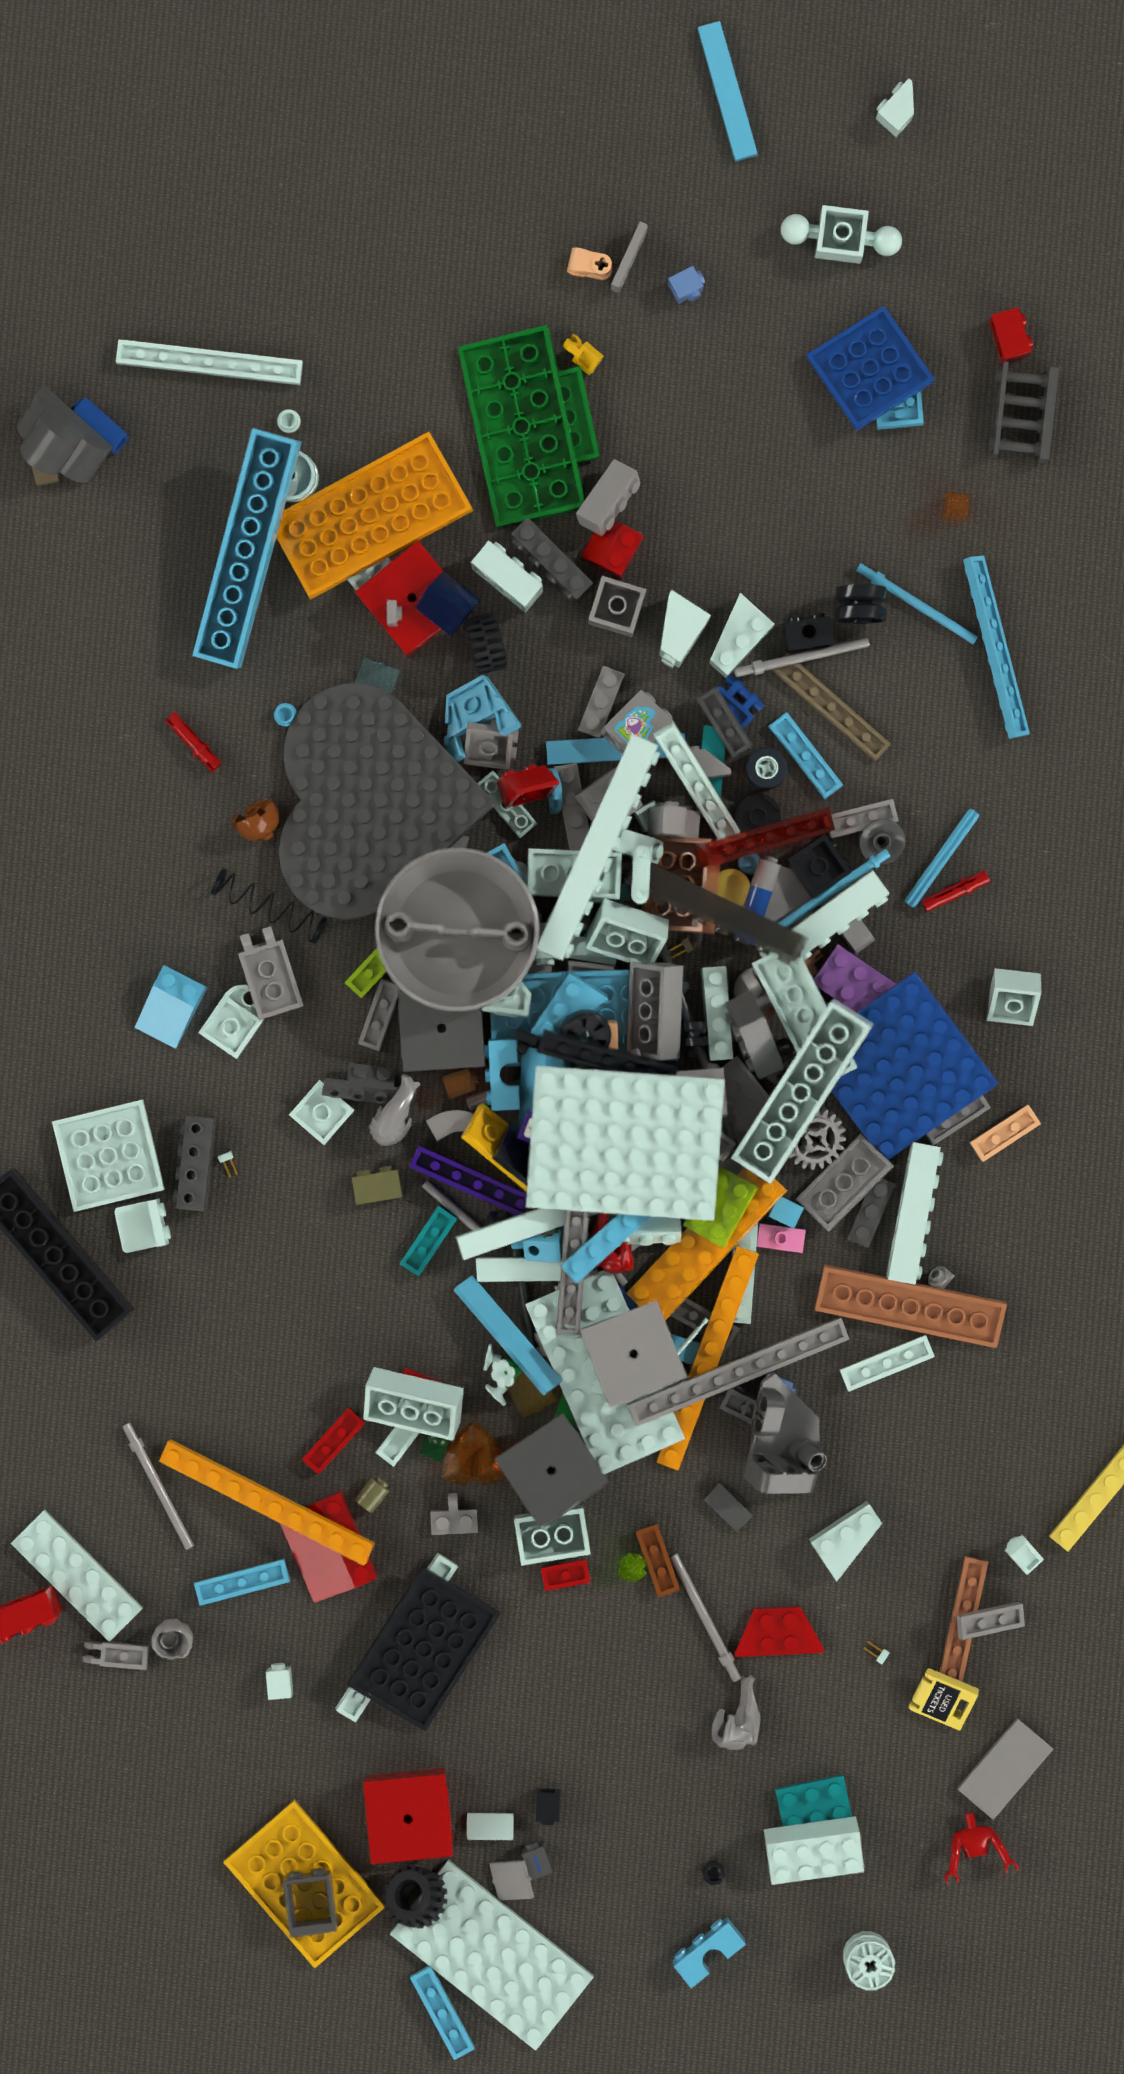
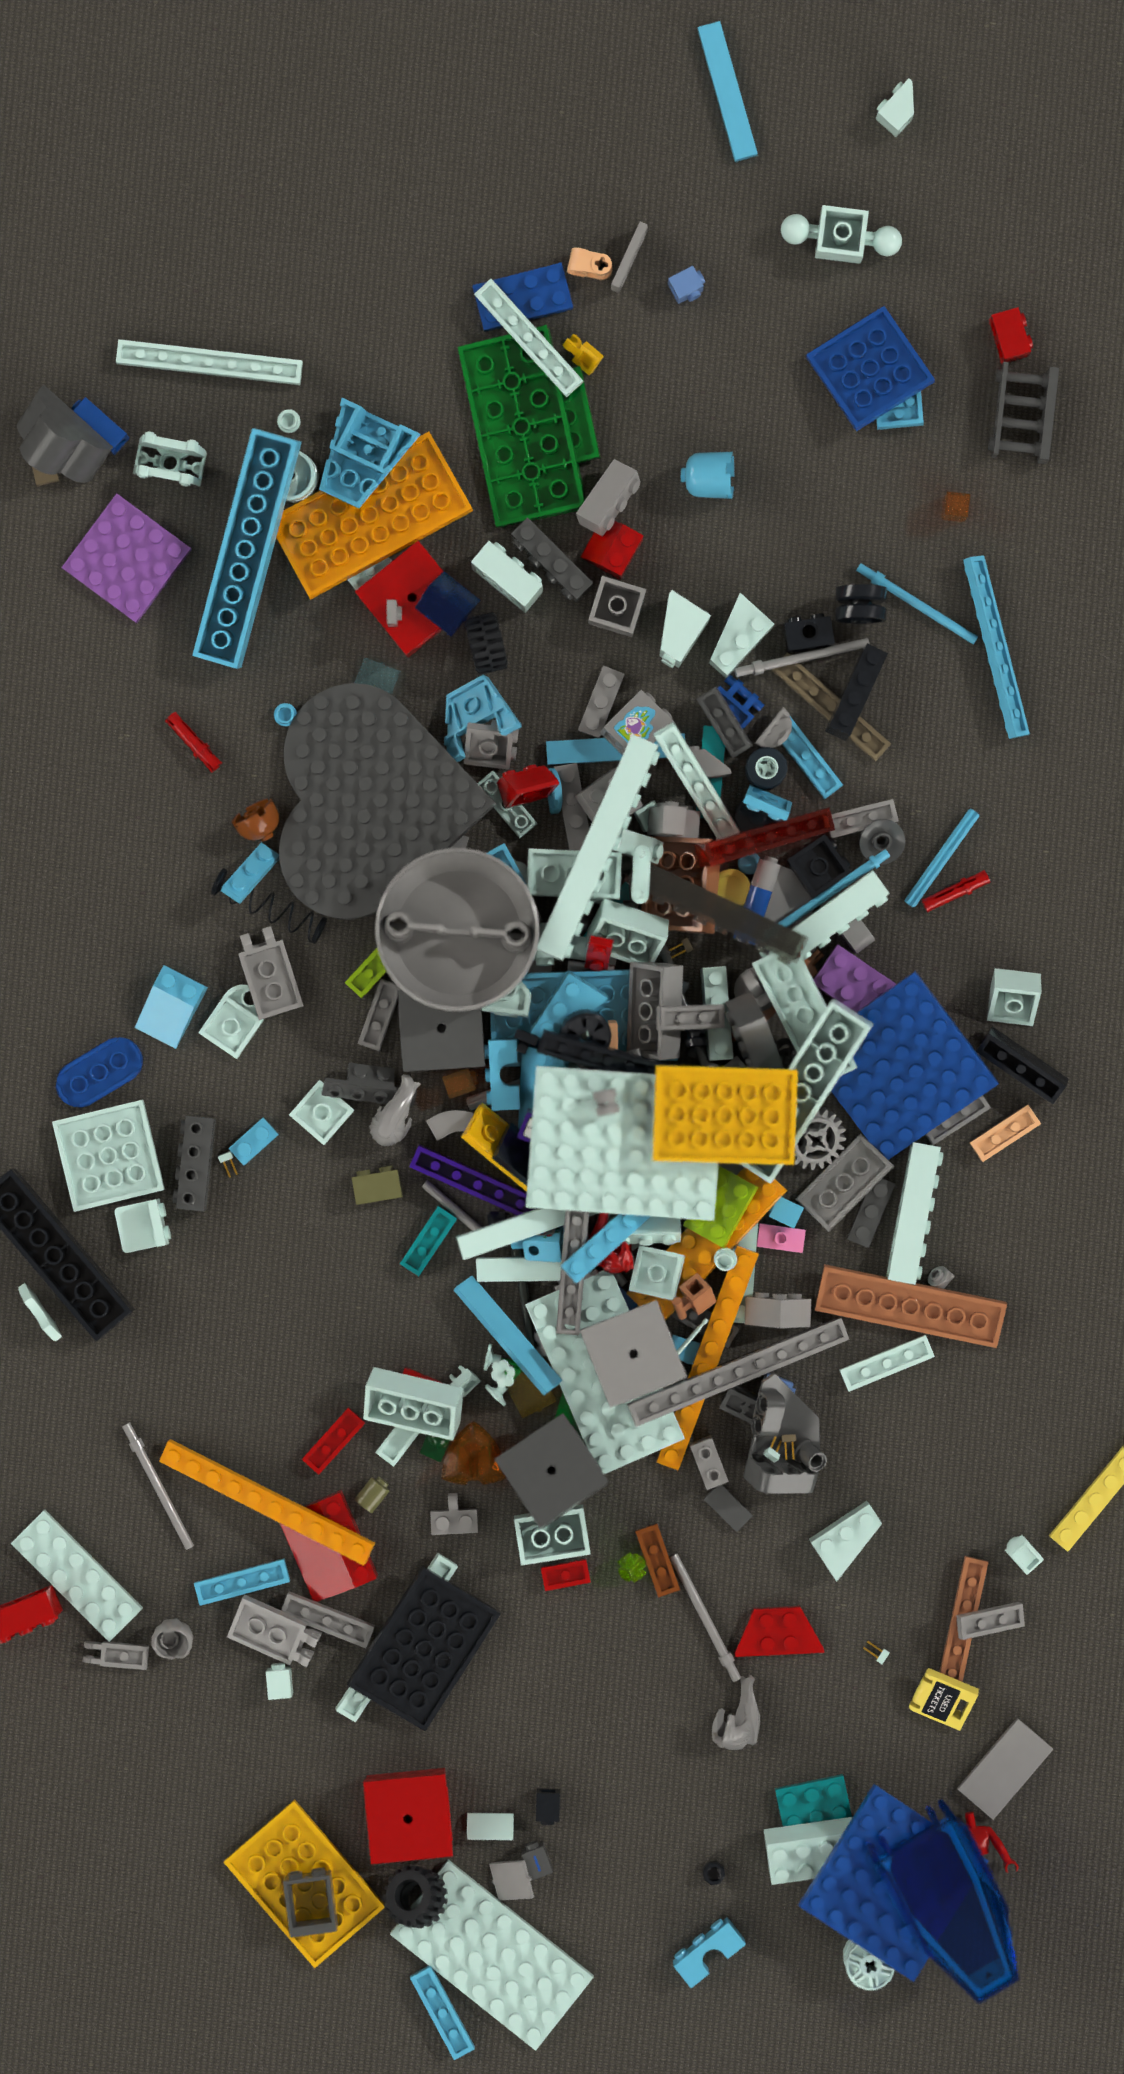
none -> light aqua tile [18,1283,62,1341]
none -> blue tile [56,1037,143,1107]
none -> medium lavender plate [62,494,192,623]
none -> light aqua piece [133,431,207,487]
none -> medium azure plate [221,843,279,904]
none -> light grey tile [227,1595,322,1667]
none -> medium azure plate [228,1117,279,1165]
none -> light grey plate [281,1591,375,1648]
none -> medium azure wedge [319,398,421,509]
none -> light aqua tile [449,1366,481,1397]
none -> blue plate [472,262,573,332]
none -> light aqua tile [474,279,584,397]
none -> red plate [584,935,613,971]
none -> light grey wheel [593,1088,620,1116]
none -> light aqua plate [628,1245,685,1301]
none -> yellow plate [652,1066,798,1165]
none -> light grey tile [657,1004,725,1031]
none -> nougat brick [672,1273,716,1320]
none -> medium azure cylinder [681,452,734,499]
none -> light grey brick [689,1435,729,1490]
none -> light aqua plate [714,1248,737,1271]
none -> medium azure plate [743,784,793,821]
none -> light grey brick [745,1292,811,1328]
none -> light grey tile [755,707,792,748]
none -> light aqua piece [763,1436,782,1462]
none -> dark tan piece [781,1434,796,1460]
none -> blue plate [798,1784,989,1982]
none -> black brick [825,643,888,741]
none -> clear blue windscreen [865,1799,1019,2004]
none -> black brick [976,1026,1069,1104]

